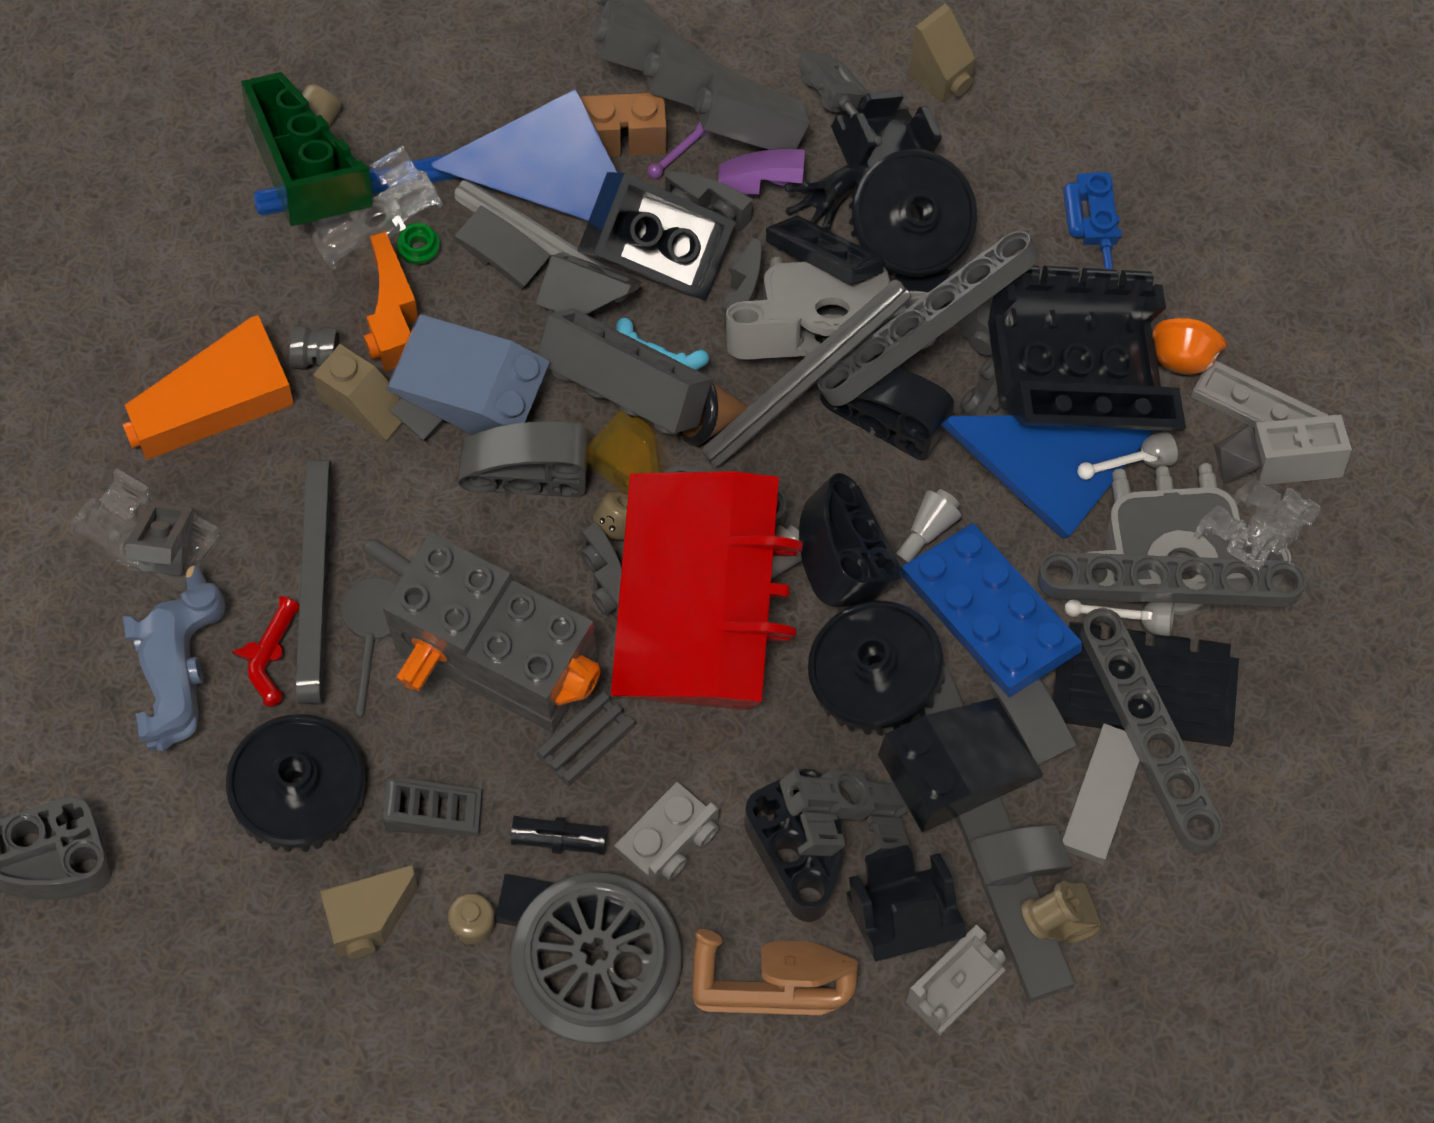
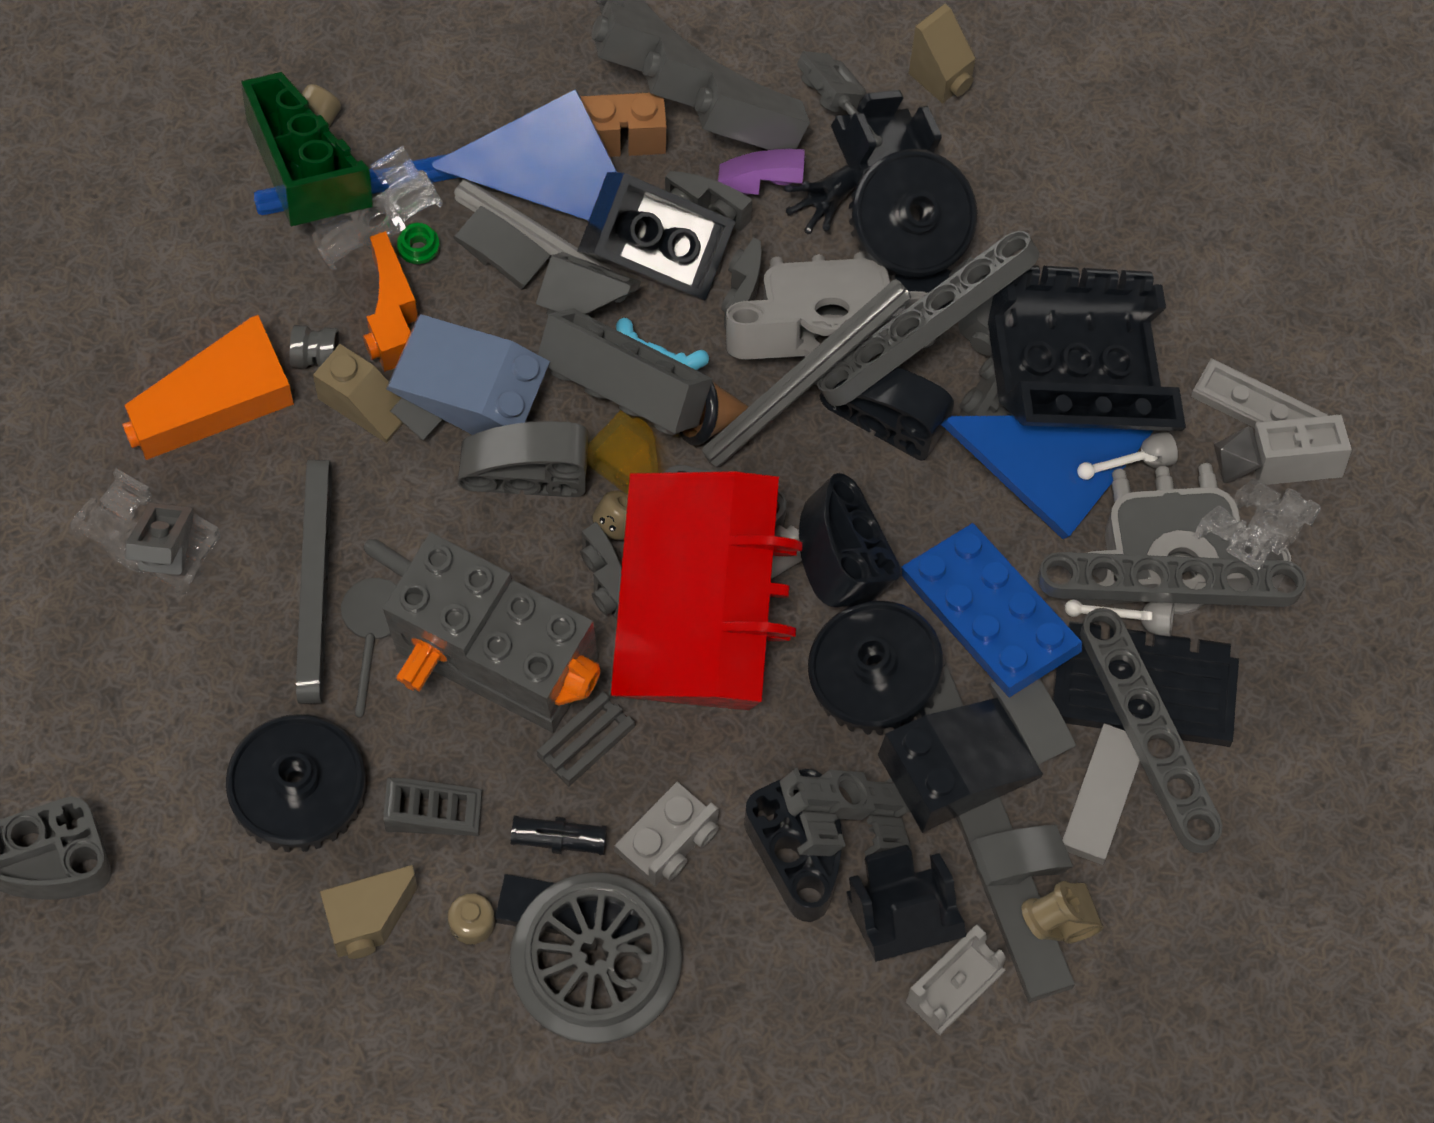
sand blue animal [122,566,225,751] -> none
red piece [232,596,300,707] -> none
medium lavender hinge [647,123,709,179] -> none
medium nougat piece [692,929,858,1015] -> none
black tile [766,215,884,285] -> none
light grey cone [895,489,962,564] -> none
blue piece [1063,172,1122,269] -> none
orange helmet [1152,318,1227,375] -> none

